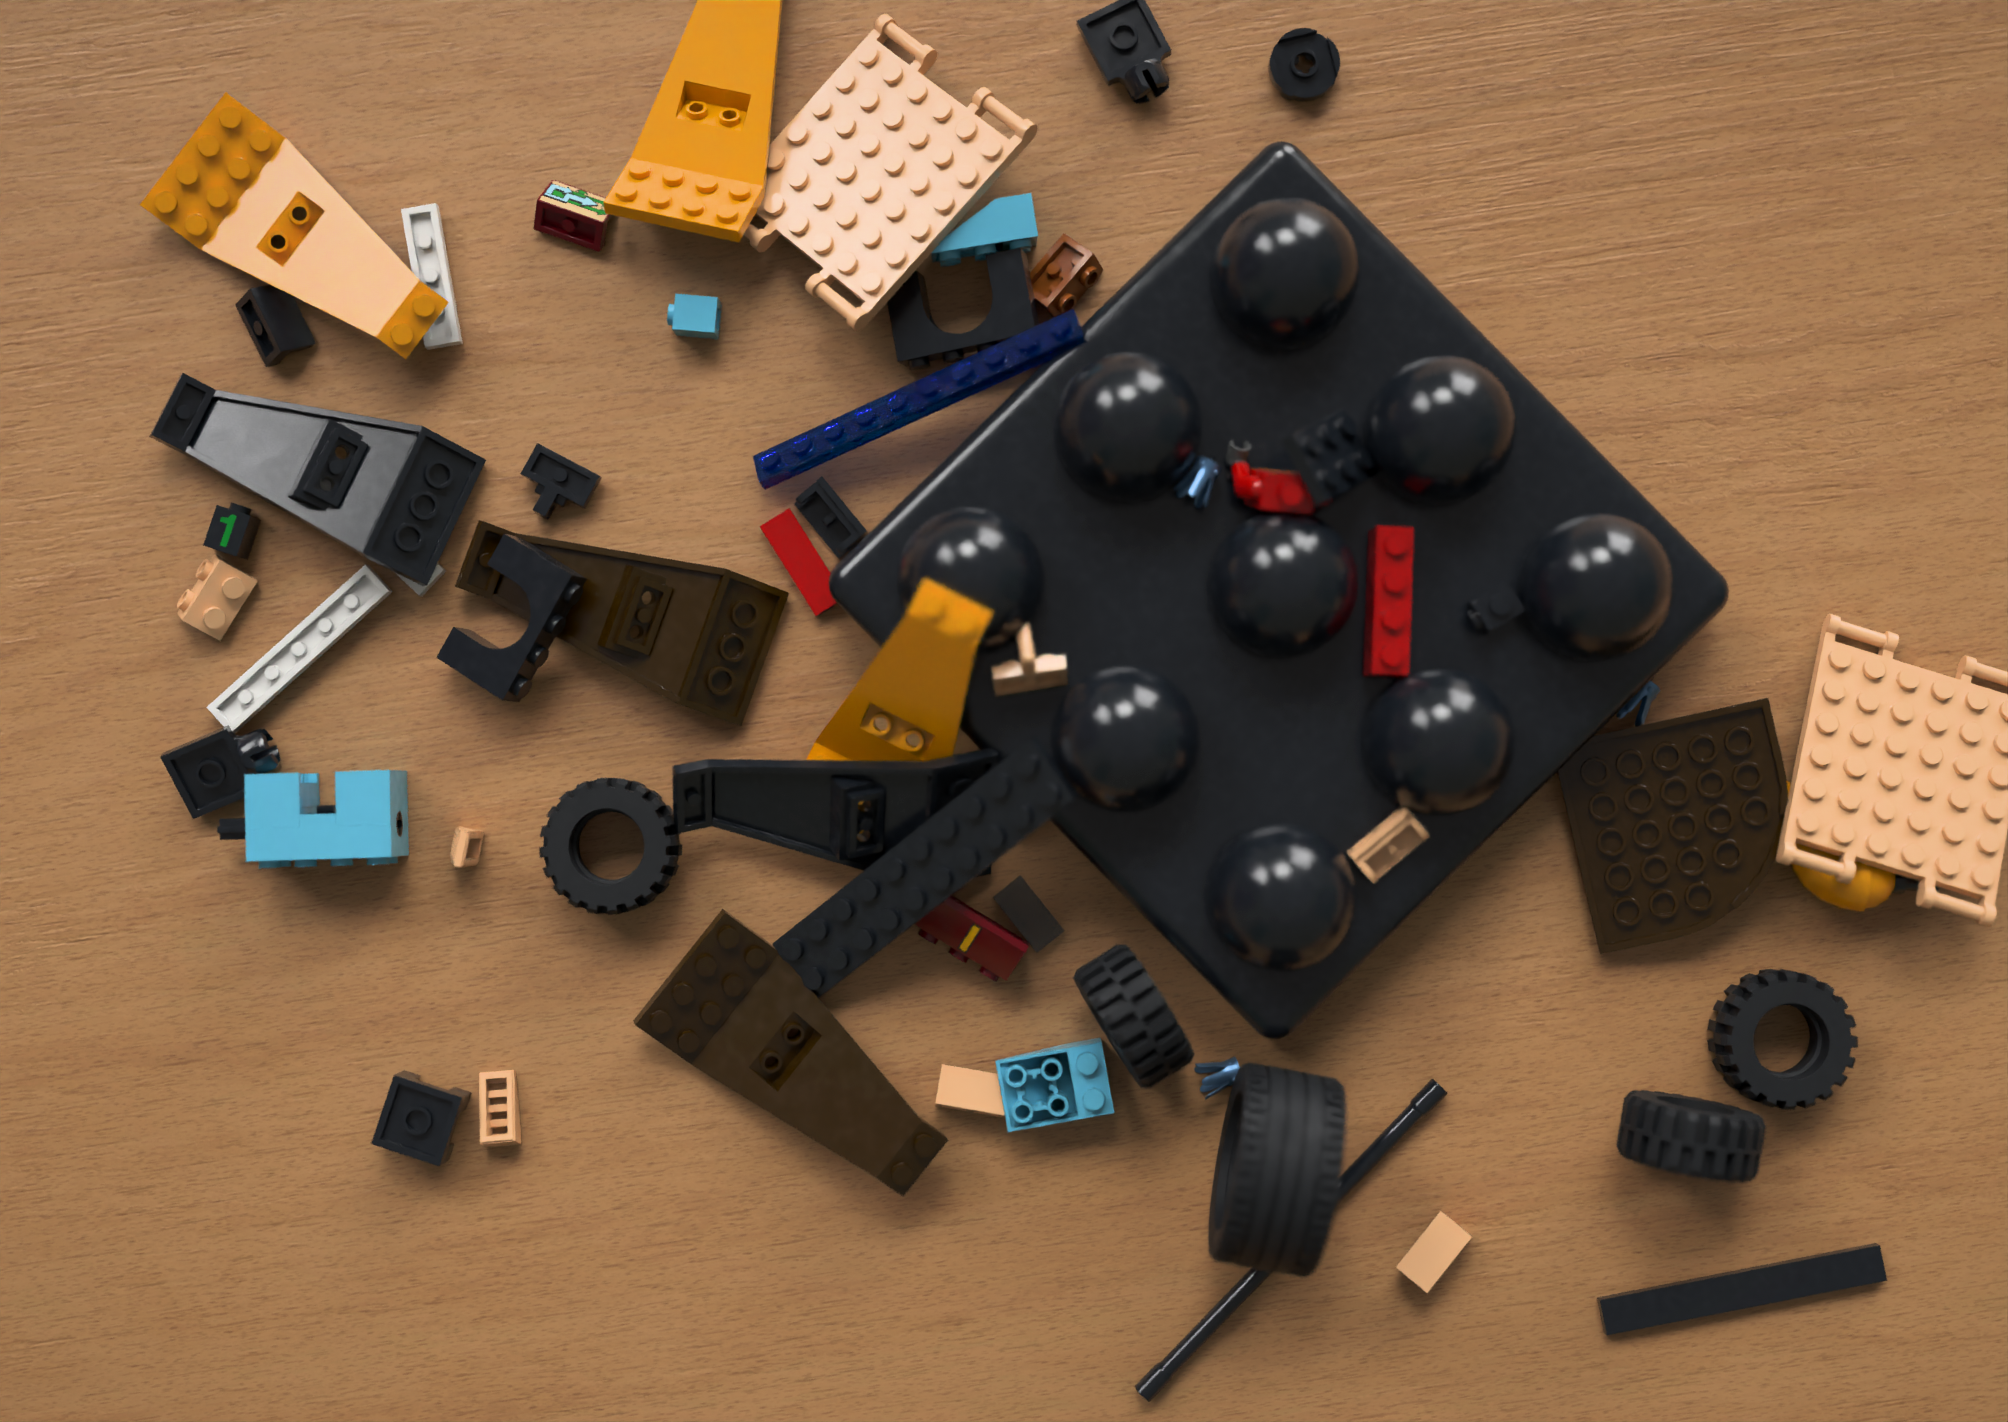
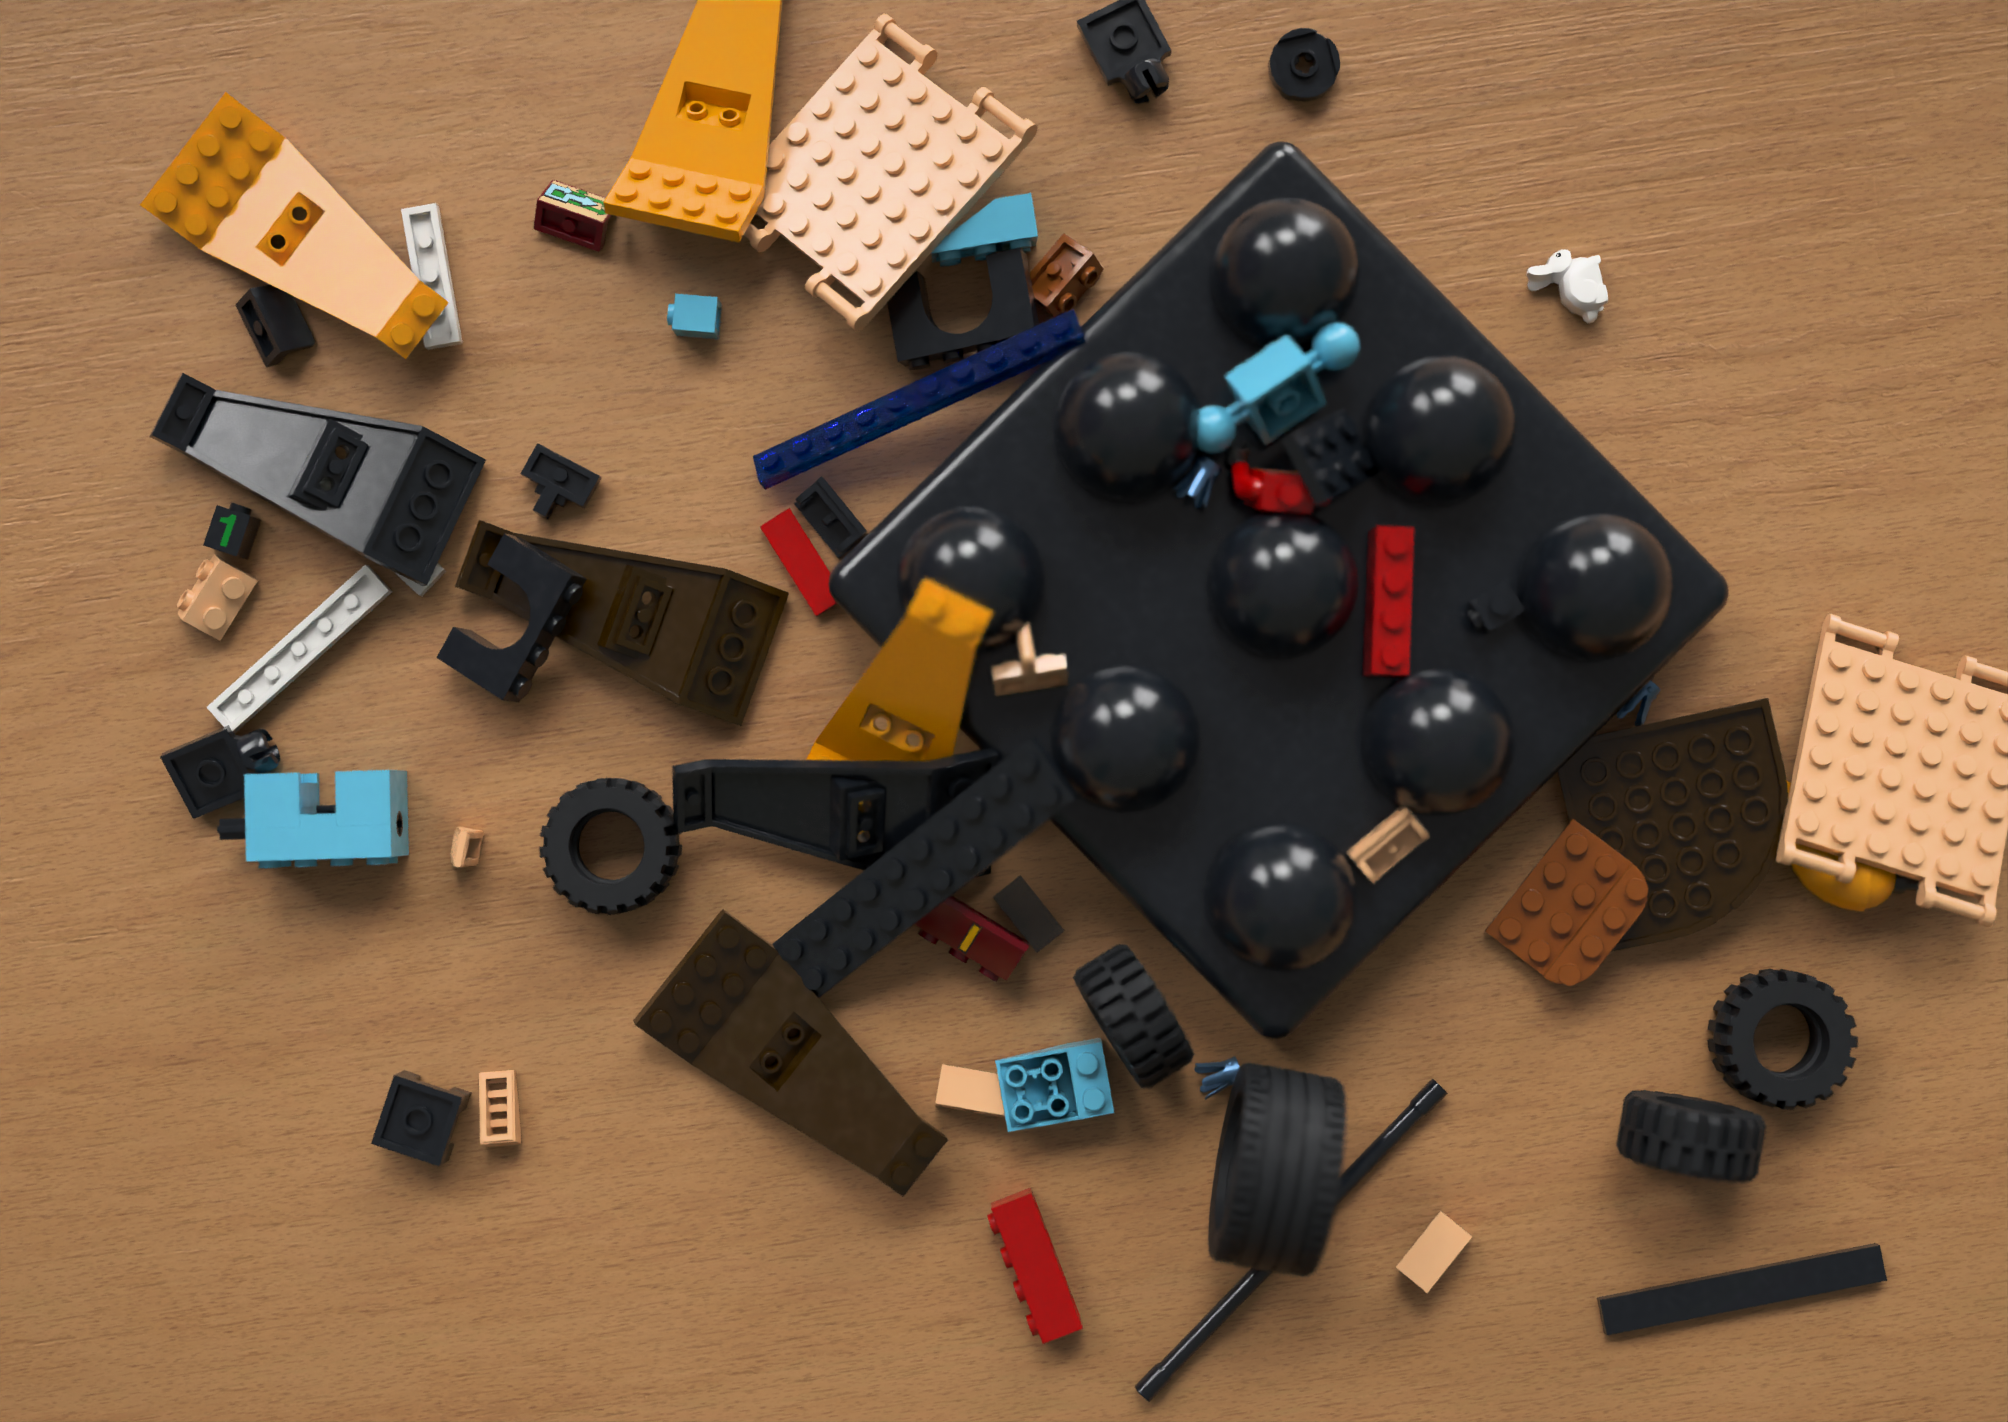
none -> red brick [987,1187,1083,1344]
none -> medium azure brick [1198,322,1360,453]
none -> dark orange plate [1485,818,1648,986]
none -> white animal [1527,249,1608,324]

